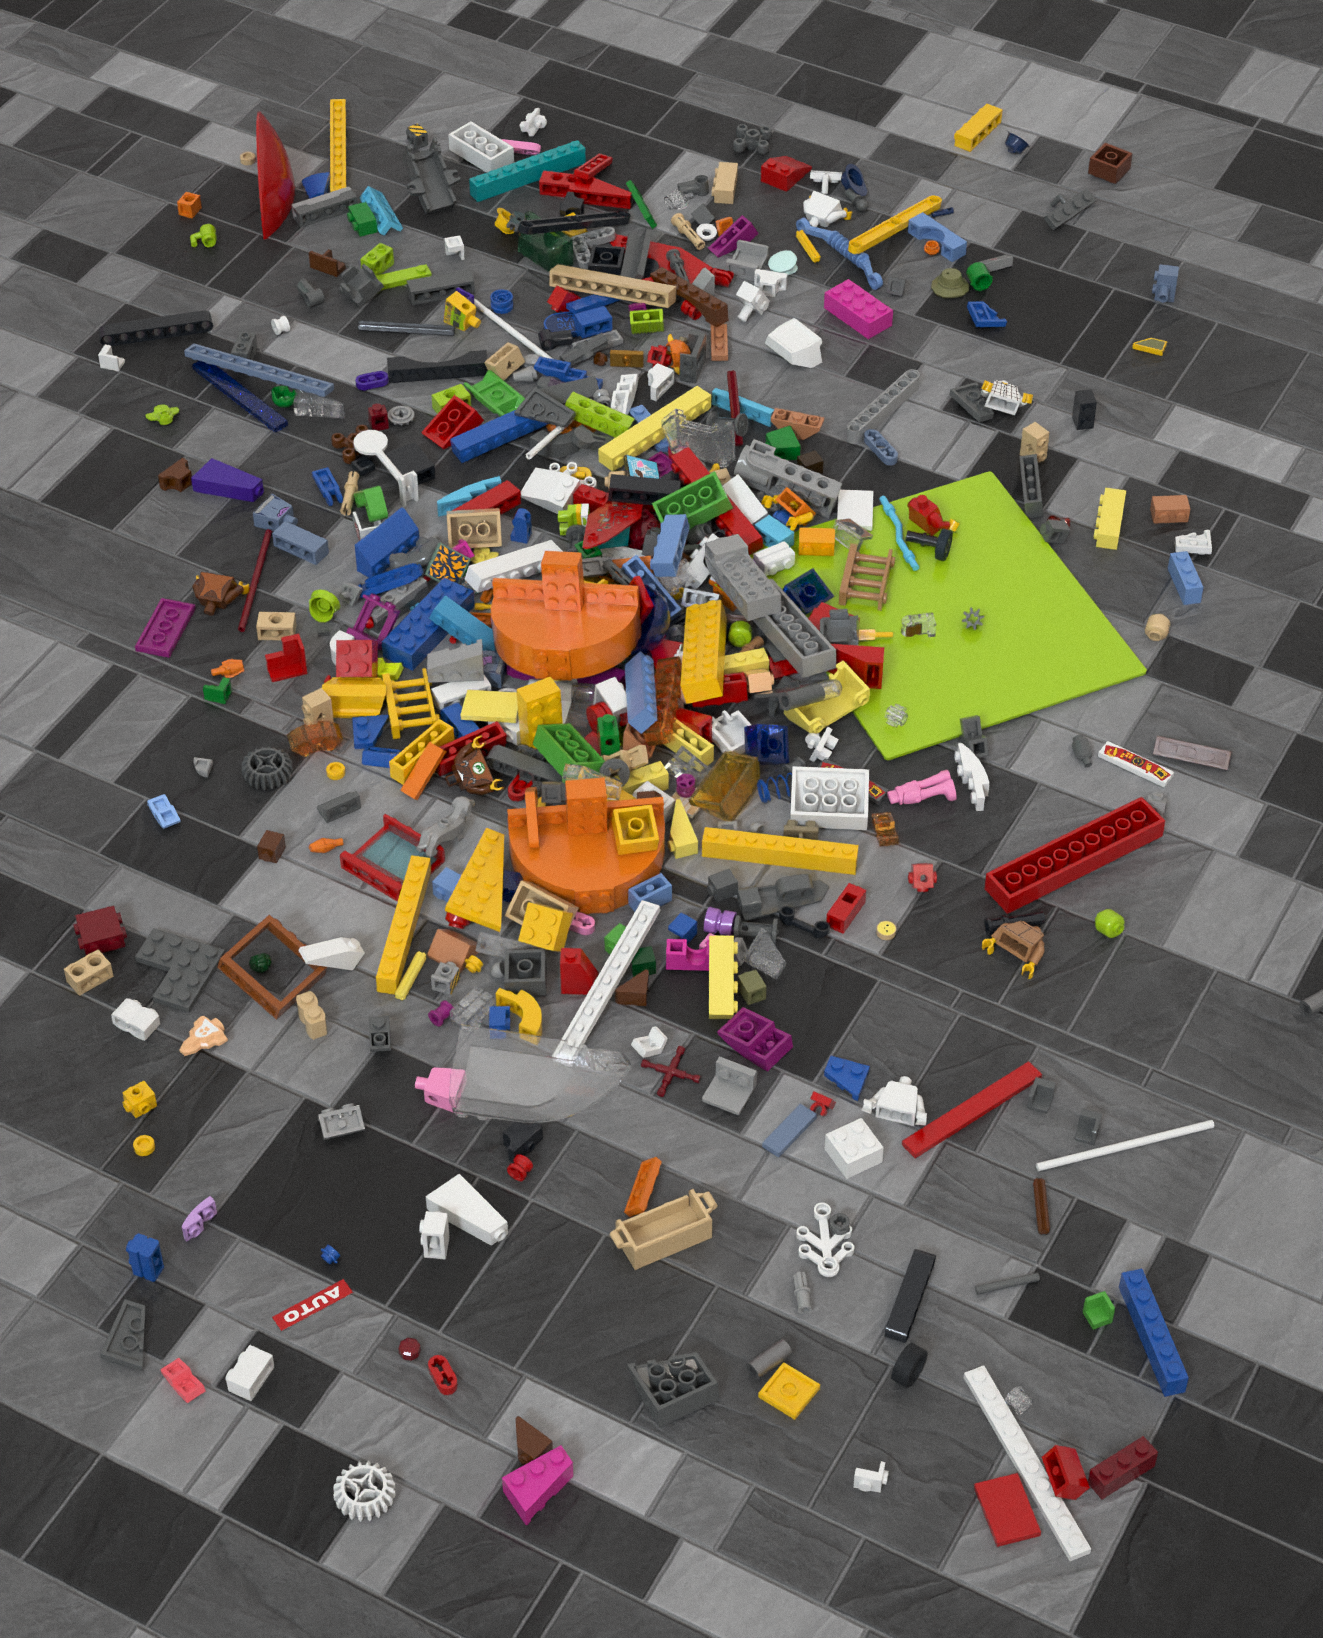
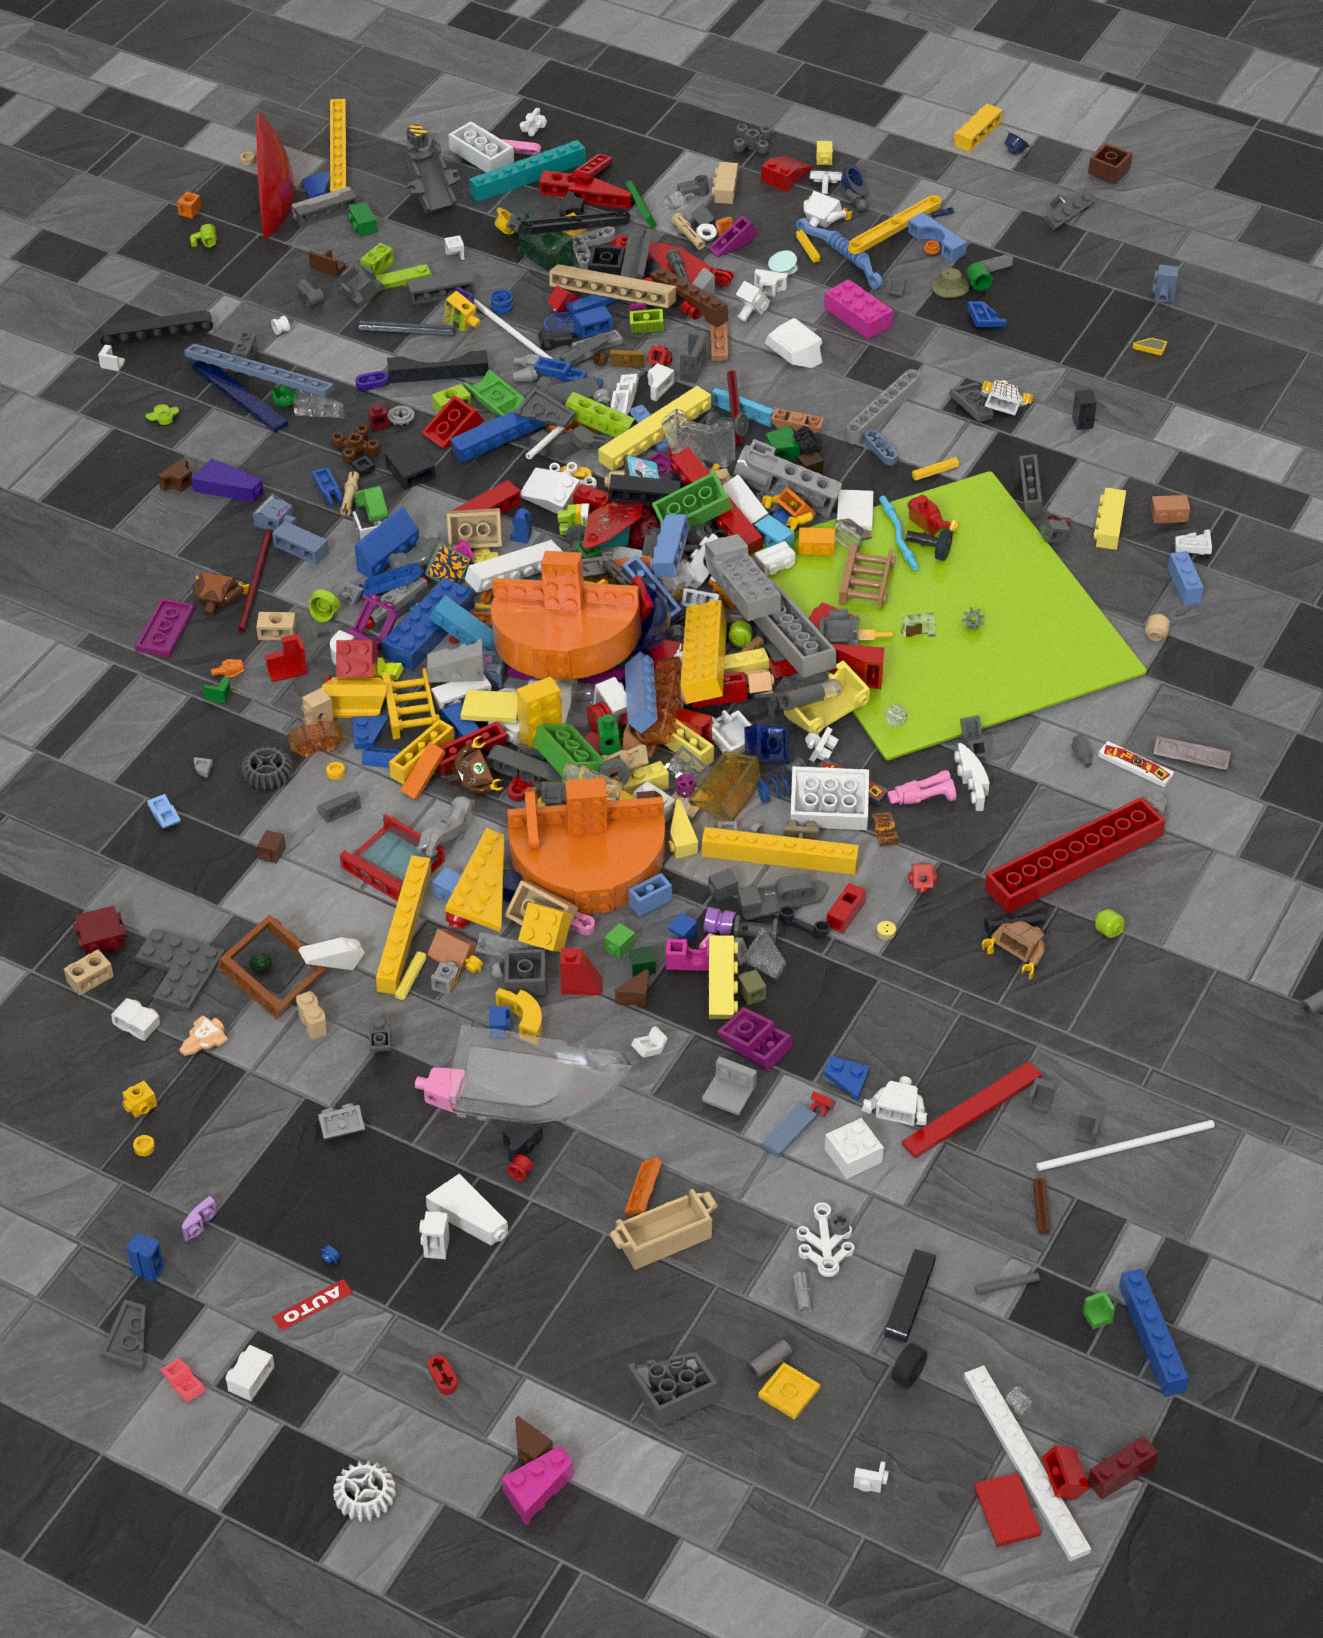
orange piece [308,838,343,853] -> none
white piece [353,430,419,507] -> none
medium azure fence [360,186,403,236] -> none
dark red tile [398,1338,421,1361] -> none
magenta bush [428,1000,455,1027] -> none
medium azure slope [437,476,501,516] -> none
clear brick [450,986,495,1034] -> none
tan brick [484,342,525,380] -> none
white plate [552,900,661,1066] -> none
yellow brick [611,805,659,855] -> none
dark red piece [641,1046,701,1097] -> none
orange hair [666,334,691,375] -> none
light grey panel [726,240,769,281] -> none
slope [783,568,834,615] -> none
tan brick [1020,422,1050,463] -> none
none -> black tyre [793,425,823,454]
none -> light yellow brick [816,141,833,165]
none -> yellow axle [912,457,959,481]

